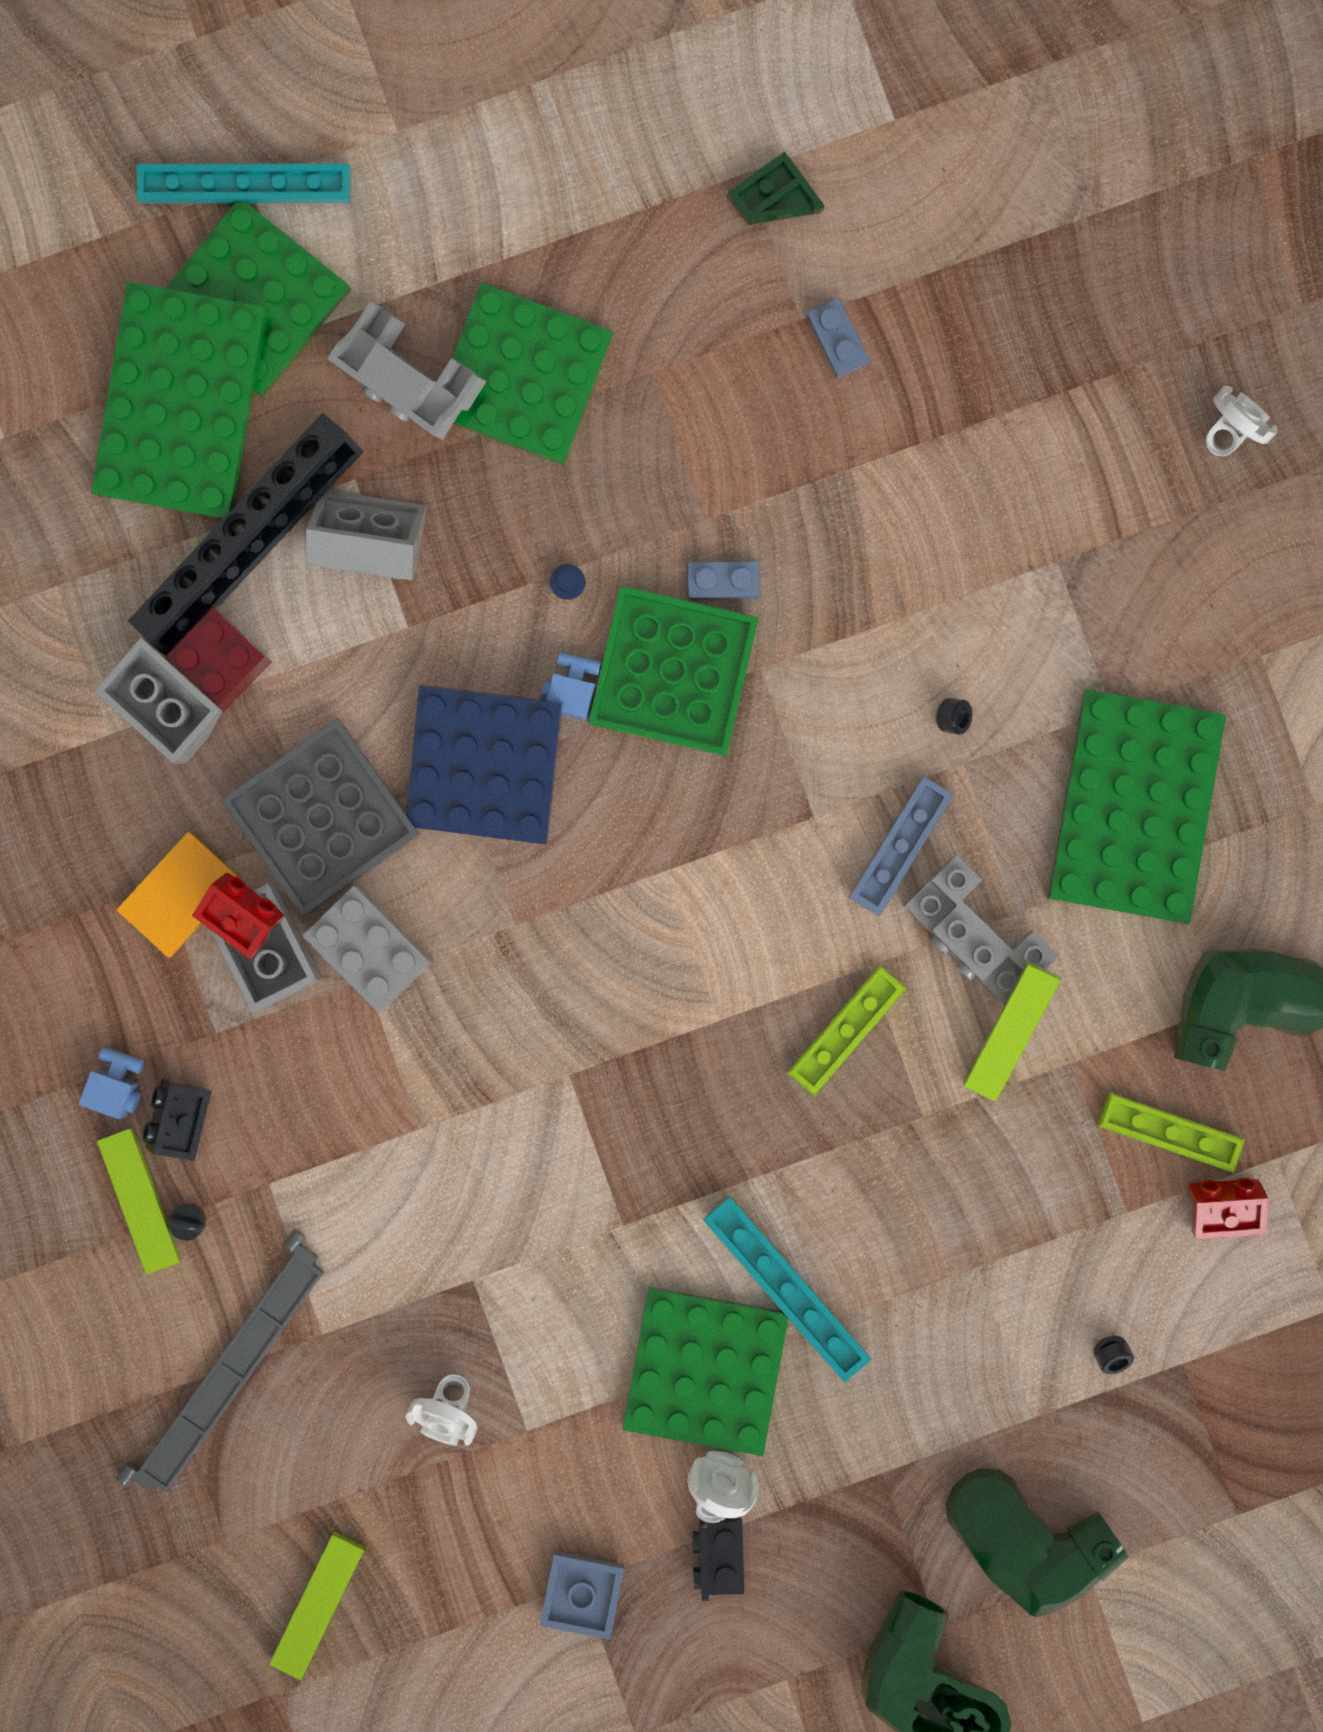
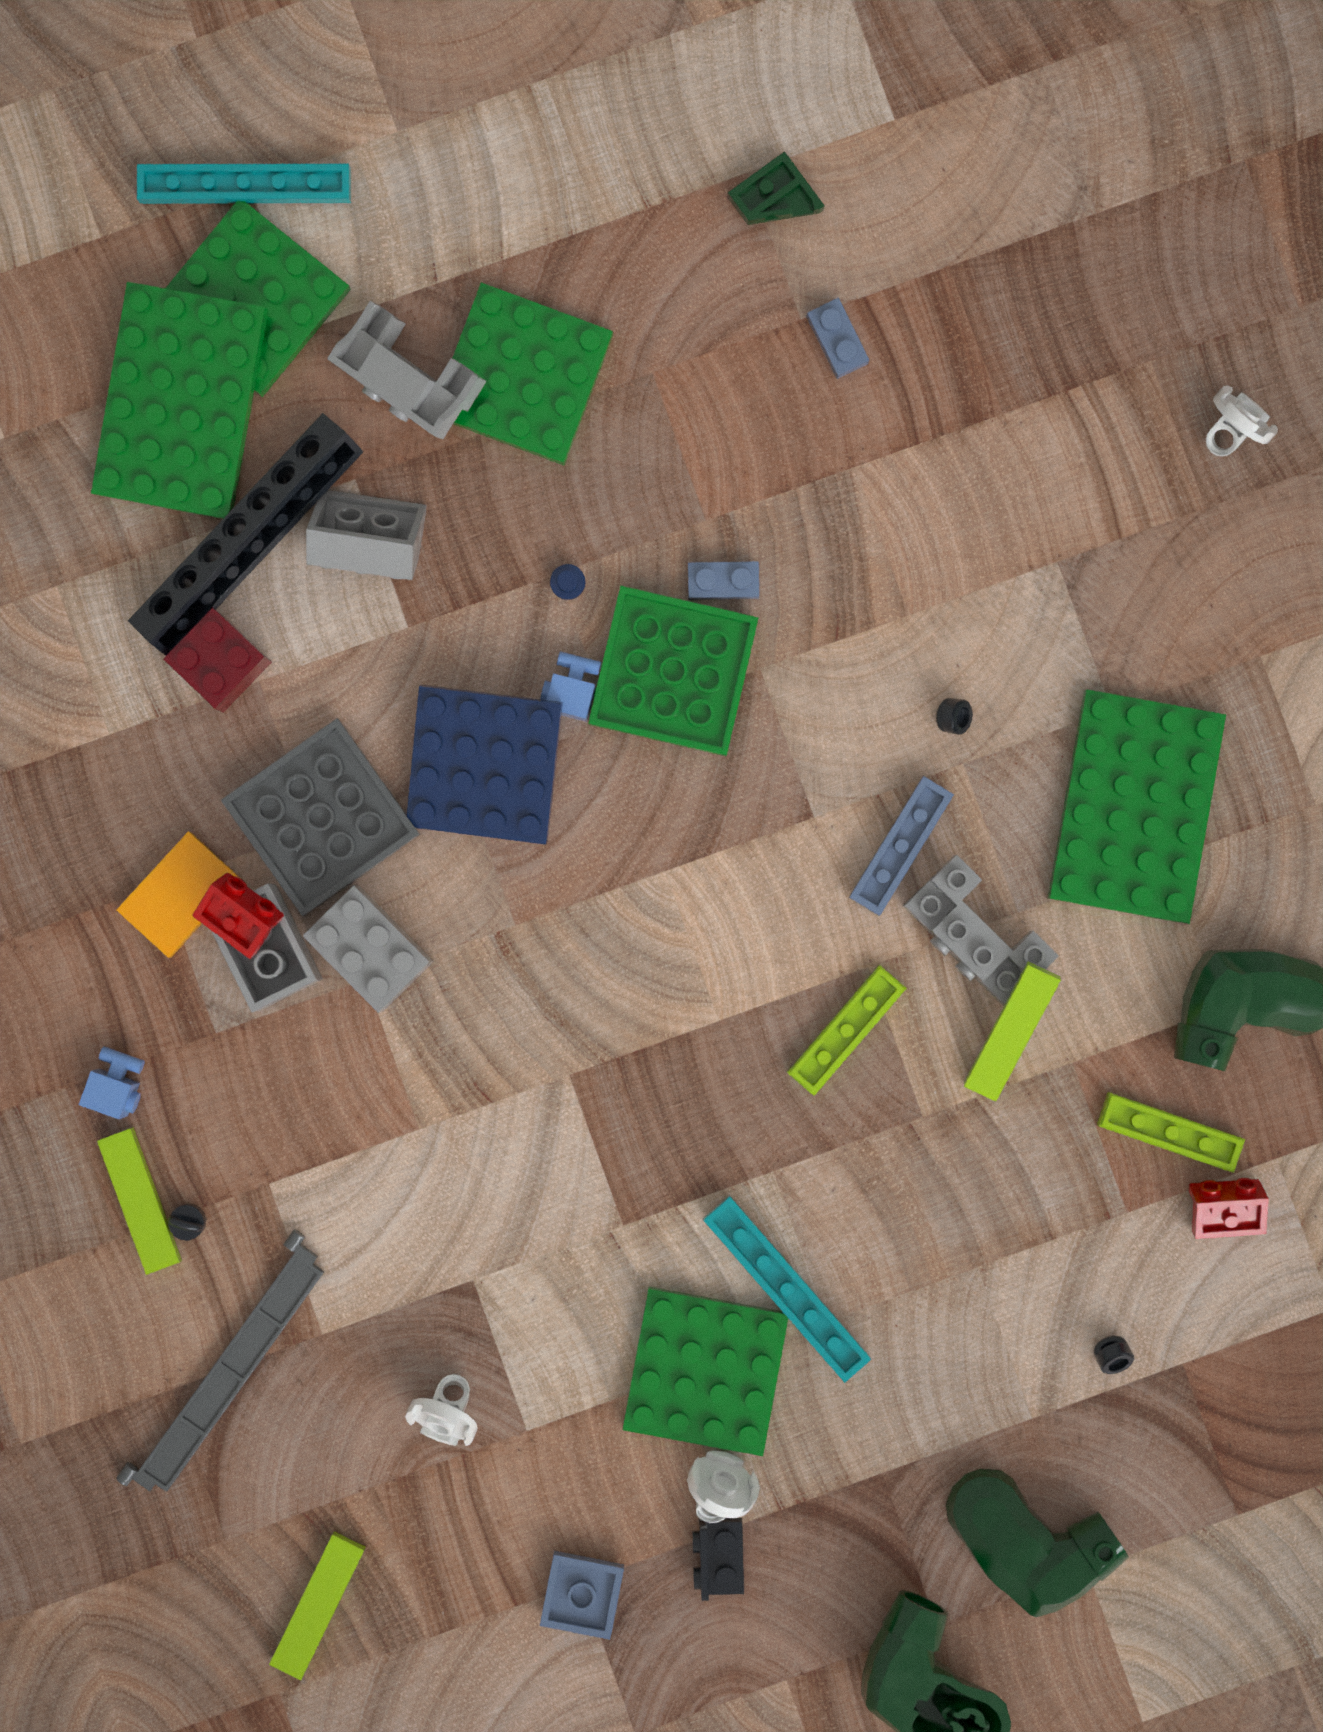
light grey slope [94,637,223,764] -> none
black bracket [143,1078,212,1161] -> none

